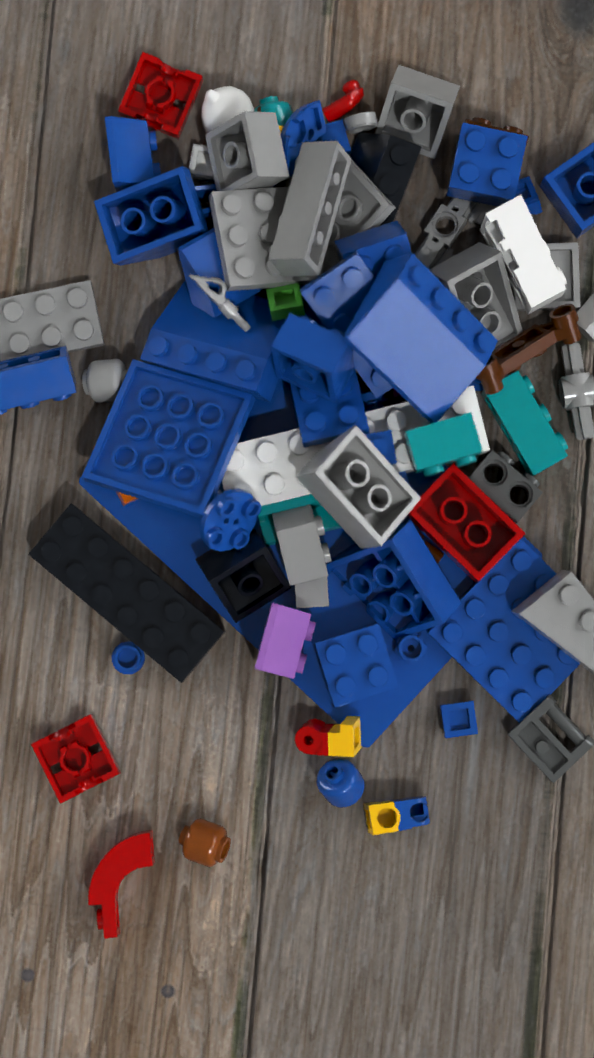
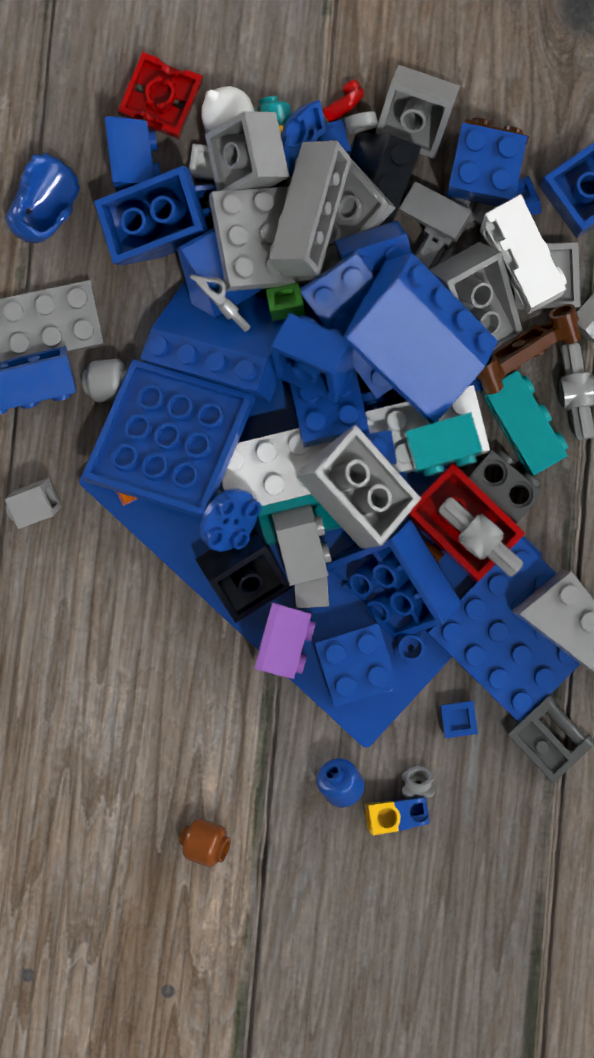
black brick [28,503,225,683] -> none
red brick [31,714,121,804] -> none
red arch [88,830,155,938] -> none
blue plate [112,641,145,674] -> none
leg [294,716,361,757] -> none
none -> blue piece [5,153,80,243]
none -> light grey brick [5,477,62,529]
none -> light grey tile [399,181,473,242]
none -> light grey plate [402,766,435,798]
none -> light grey axle [438,497,523,577]

